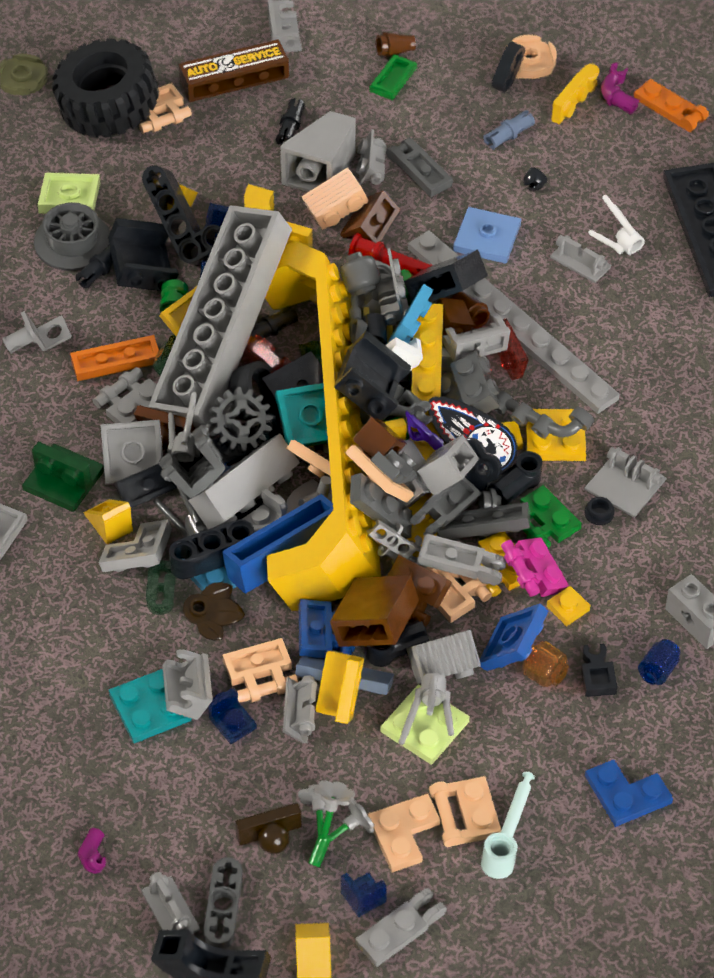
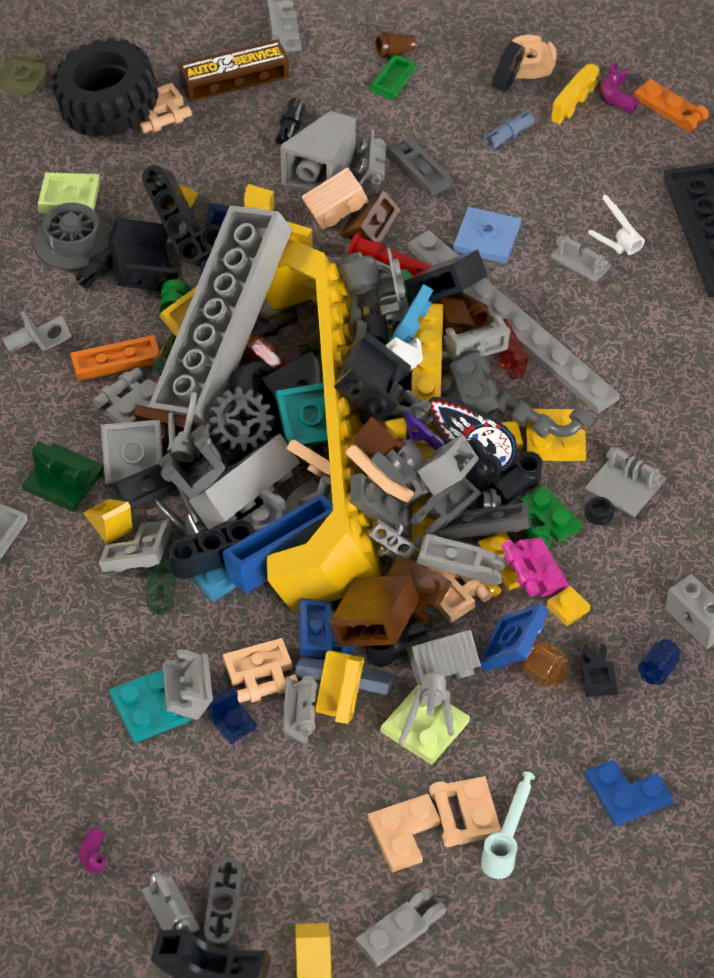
dark brown plate [183,582,245,640] -> none
dark brown tile [235,803,302,854] -> none
light grey plant [298,780,374,868] -> none
clear blue panel [341,872,387,918] -> none
black hinge [523,167,547,192] -> none

